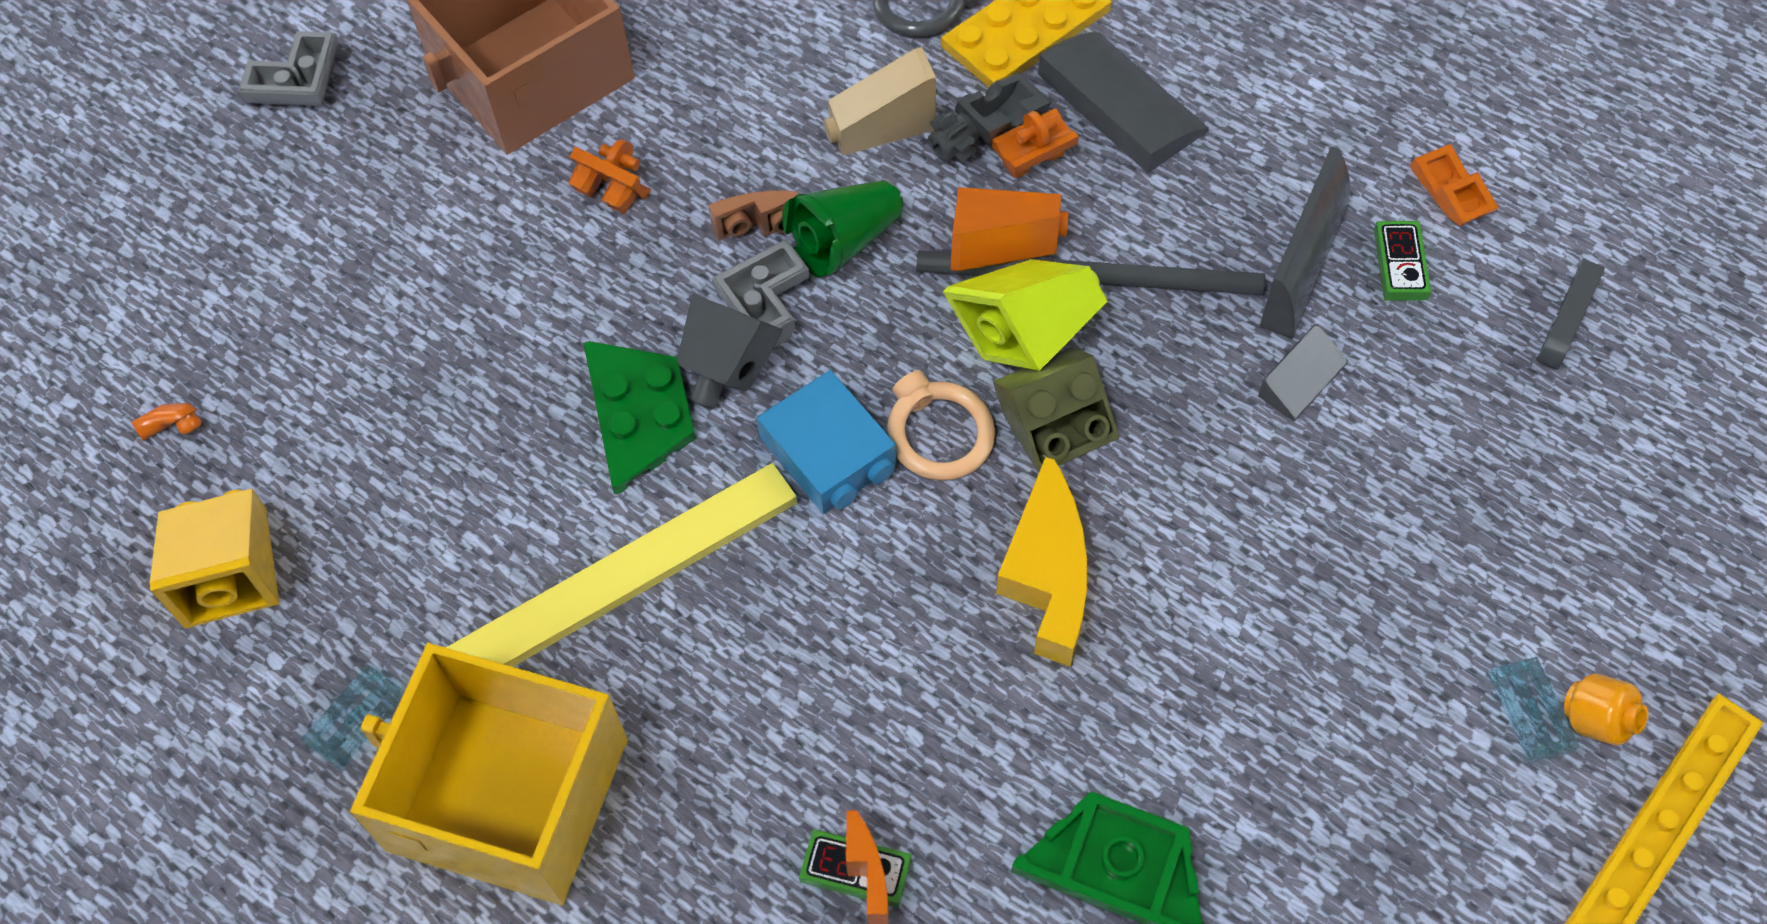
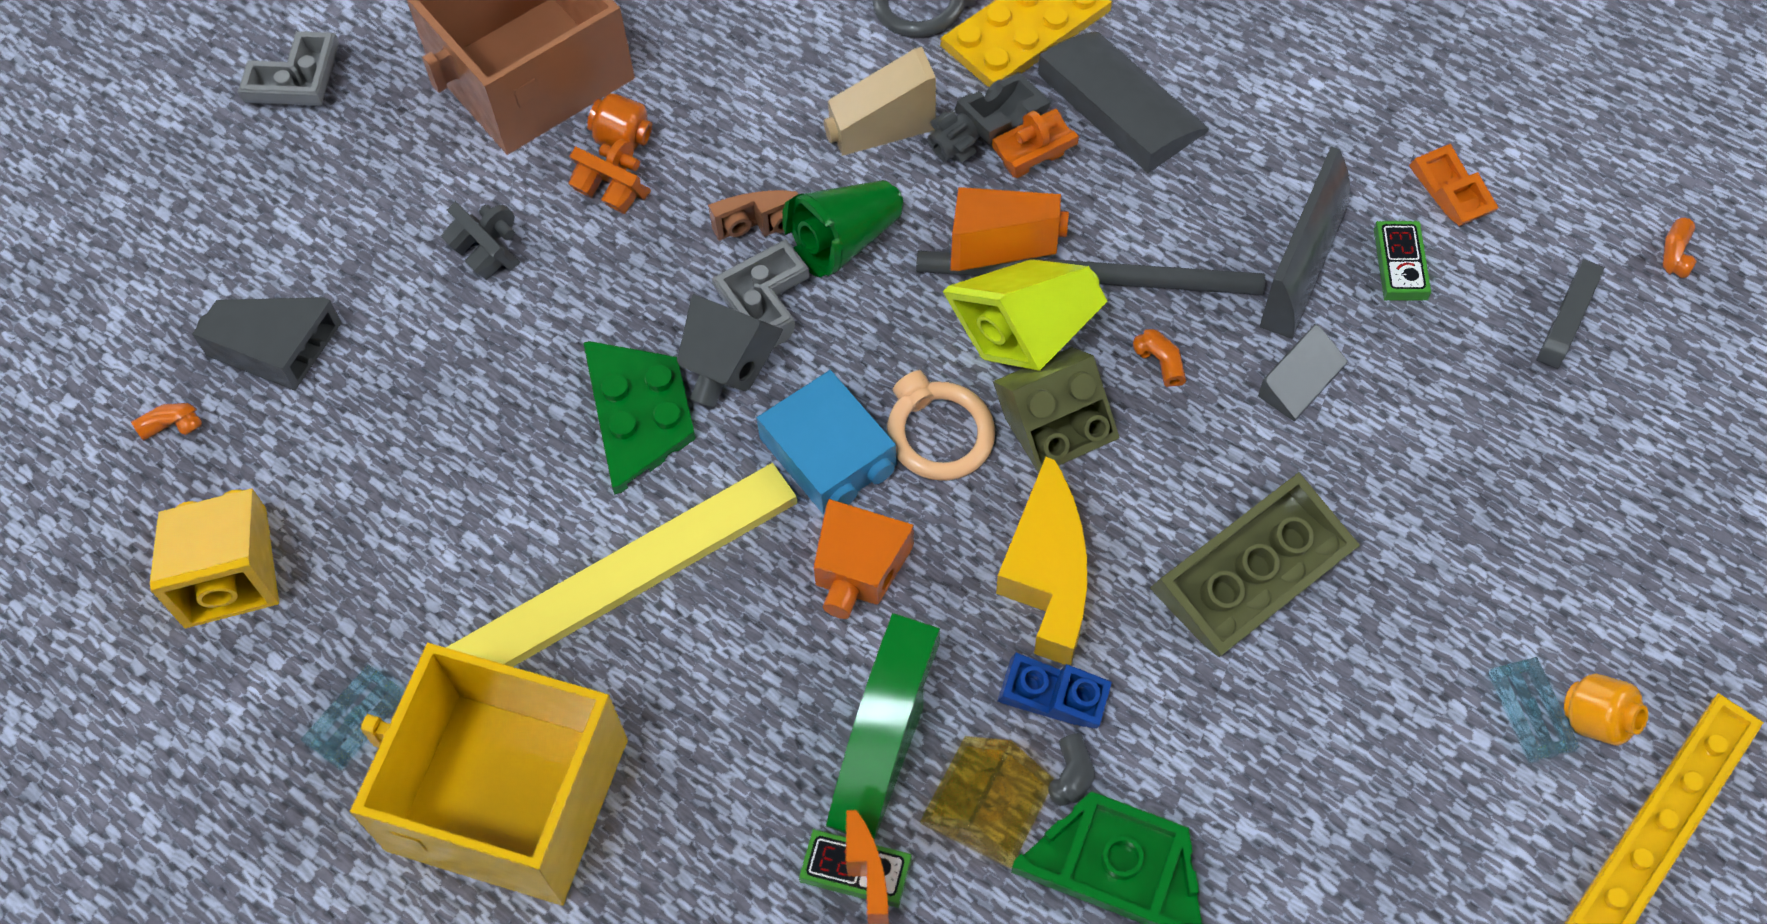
none -> dark grey slope [192,297,342,391]
none -> dark grey hips [440,201,521,280]
none -> orange head [587,93,652,151]
none -> orange torso [814,499,914,619]
none -> green slope [826,613,940,841]
none -> clear yellow slope [920,736,1054,869]
none -> blue slope [997,652,1112,729]
none -> dark grey arm [1048,733,1095,806]
none -> orange arm [1133,329,1186,387]
none -> olive slope [1150,472,1360,657]
none -> orange arm [1663,218,1696,278]

